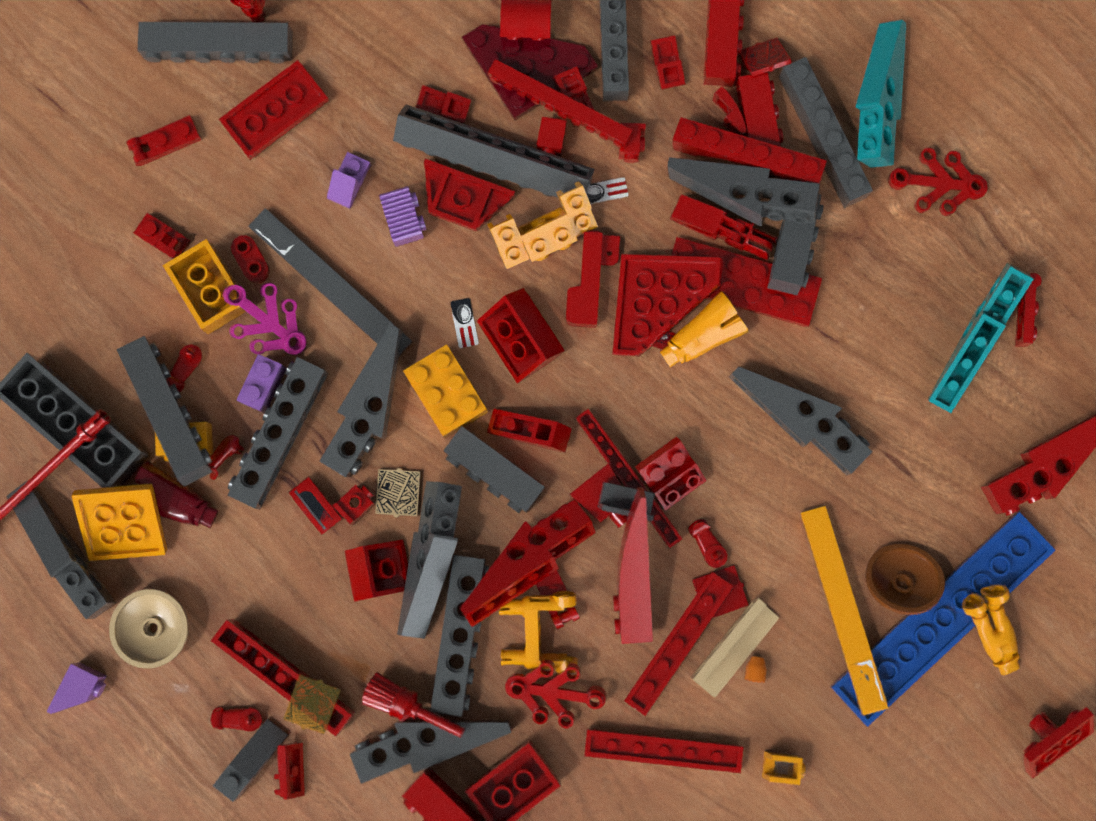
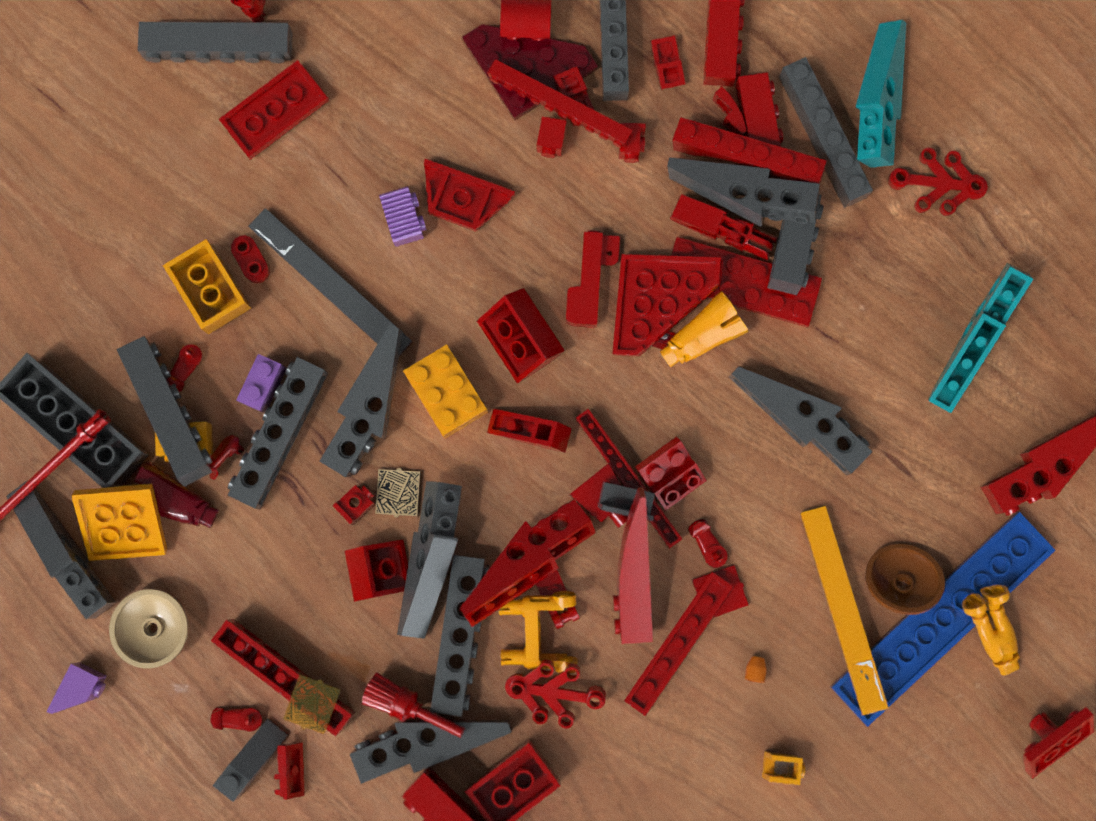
red plate [126,115,202,166] -> none
red plate [133,213,191,259] -> none
dark pink plant [223,283,306,355] -> none
red slope [288,476,342,535] -> none
medium lavender slope [327,152,371,209] -> none
dark grey brick [393,104,595,198] -> none
red slope [415,85,471,124] -> none
dark grey brick [443,426,545,513] -> none
sticker [450,298,479,348] -> none
light orange bracket [487,181,598,269] -> none
red plate [584,729,743,773] -> none
sticker [587,177,628,204] -> none
tan panel [690,598,779,697] -> none
red piece [739,38,791,77] -> none
red plate [1015,273,1042,347] -> none

